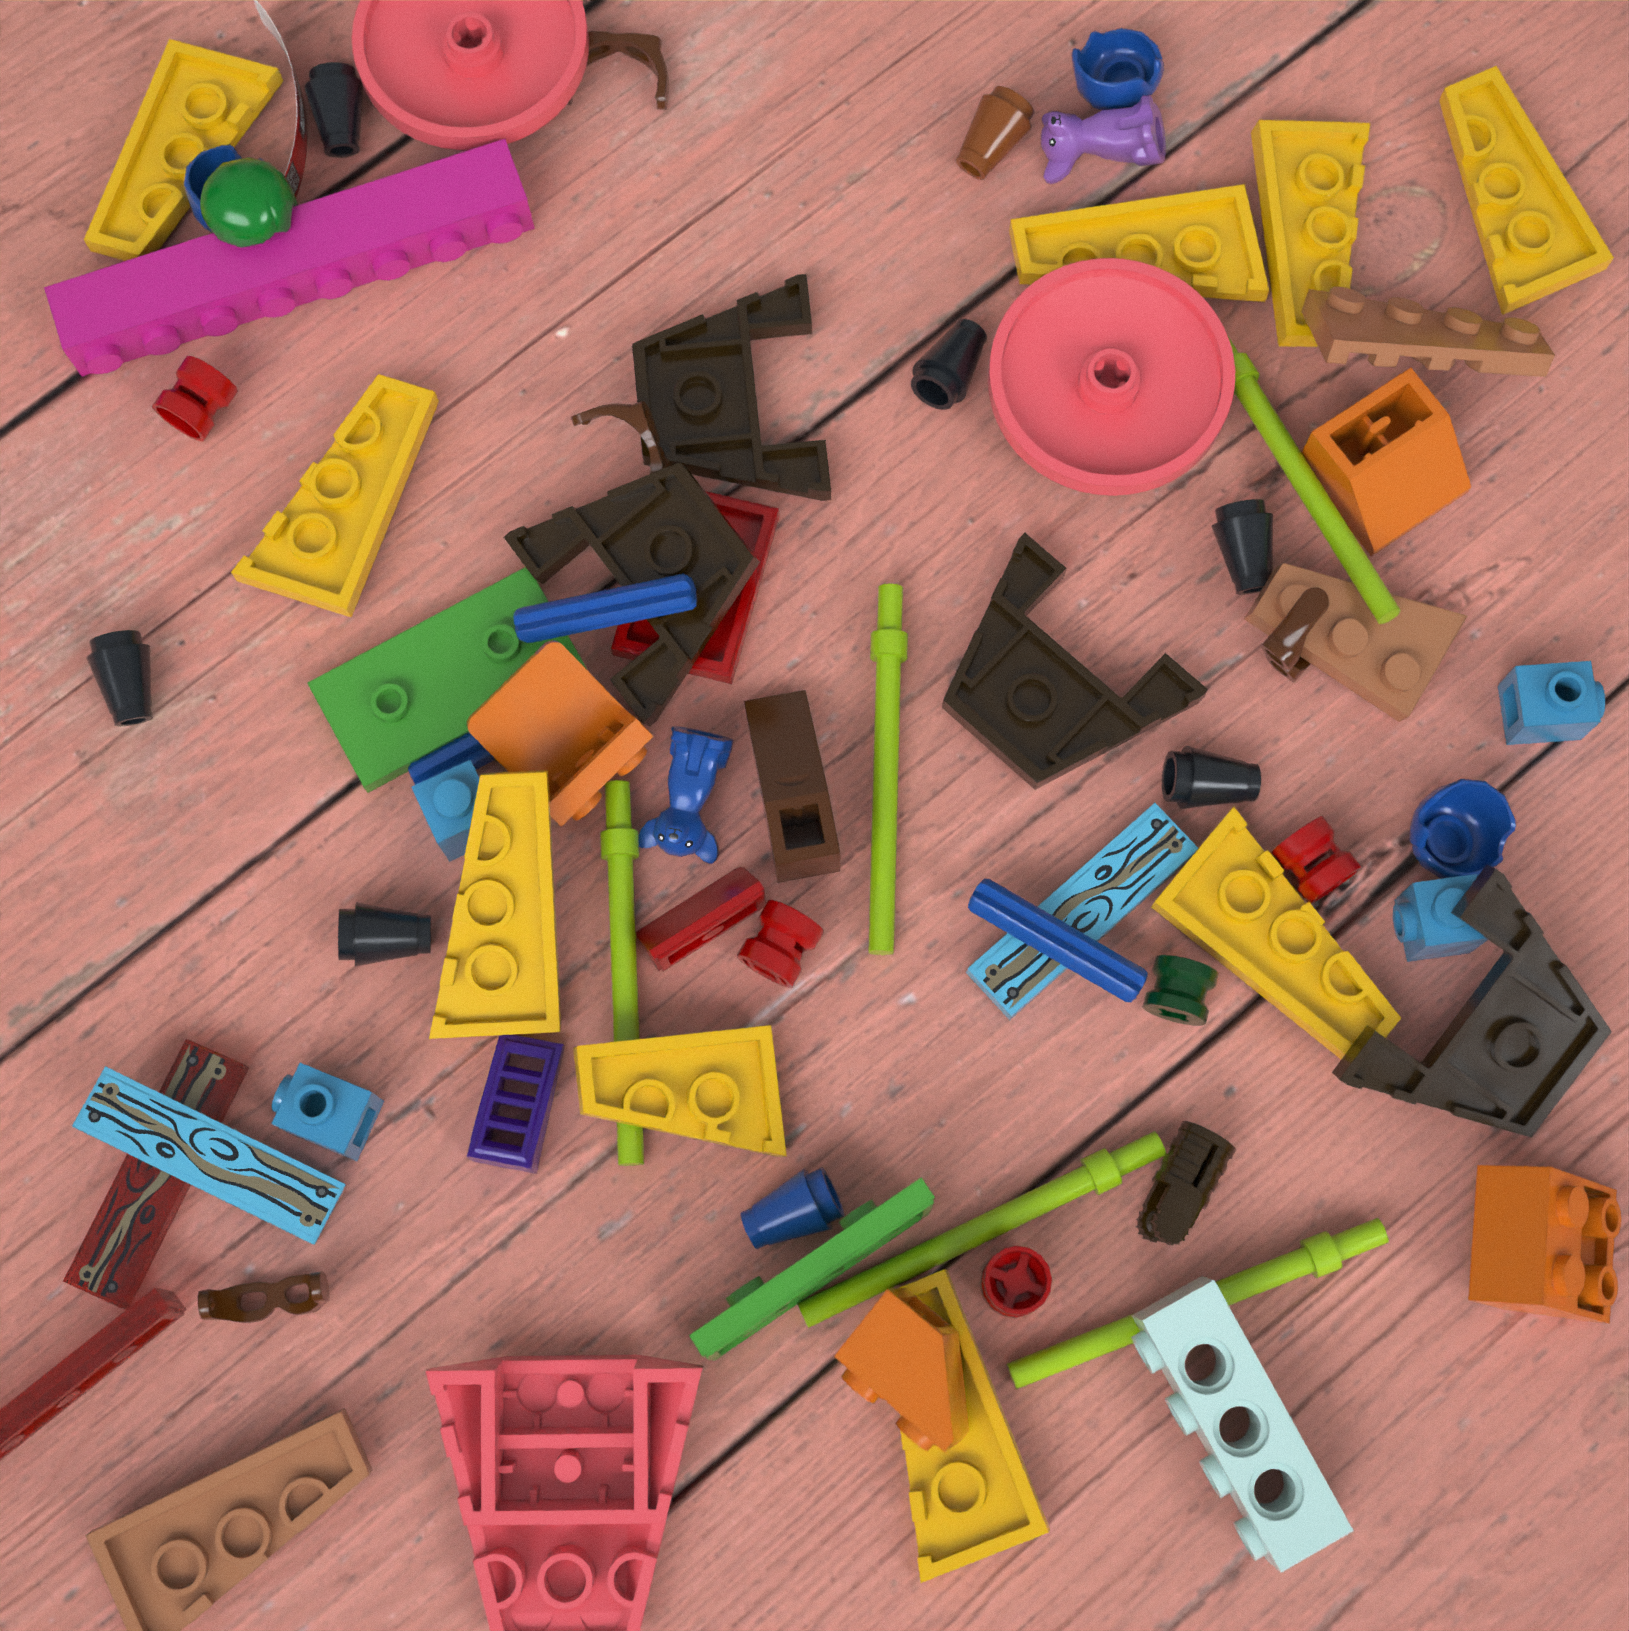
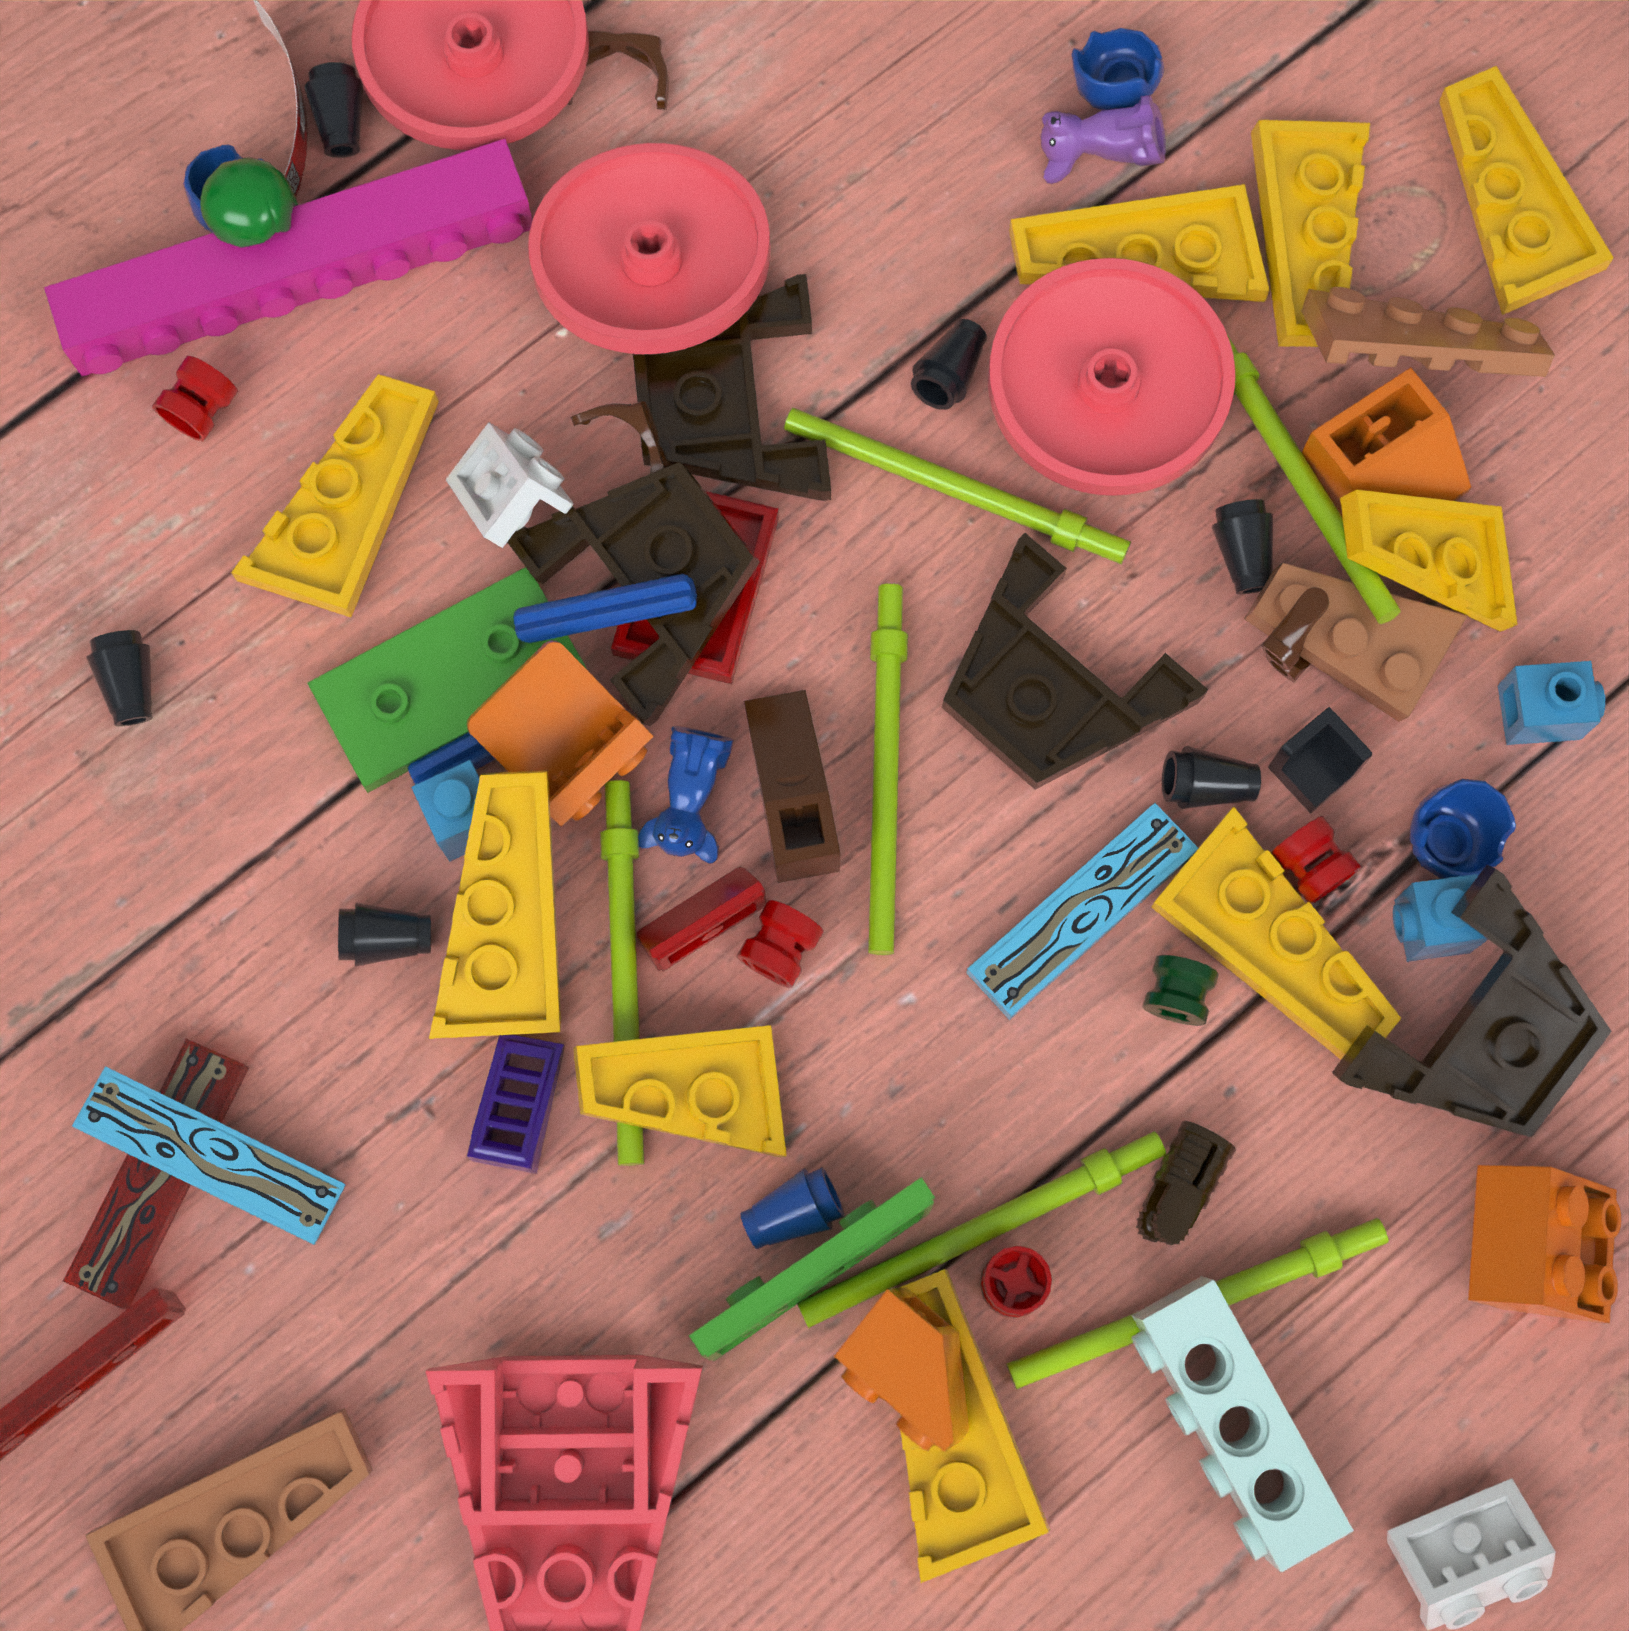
yellow wing [84,39,283,261] -> none
reddish brown cap [197,1271,330,1323] -> none
dark azure brick [271,1063,384,1161] -> none
dark orange cone [955,86,1034,180] -> none
blue axle [968,878,1148,1002] -> none
none -> white bracket [446,422,574,548]
none -> coral dish [528,143,771,354]
none -> lime bar [784,407,1131,565]
none -> black panel [1268,707,1372,814]
none -> yellow wing [1340,489,1518,632]
none -> white bracket [1387,1478,1556,1630]

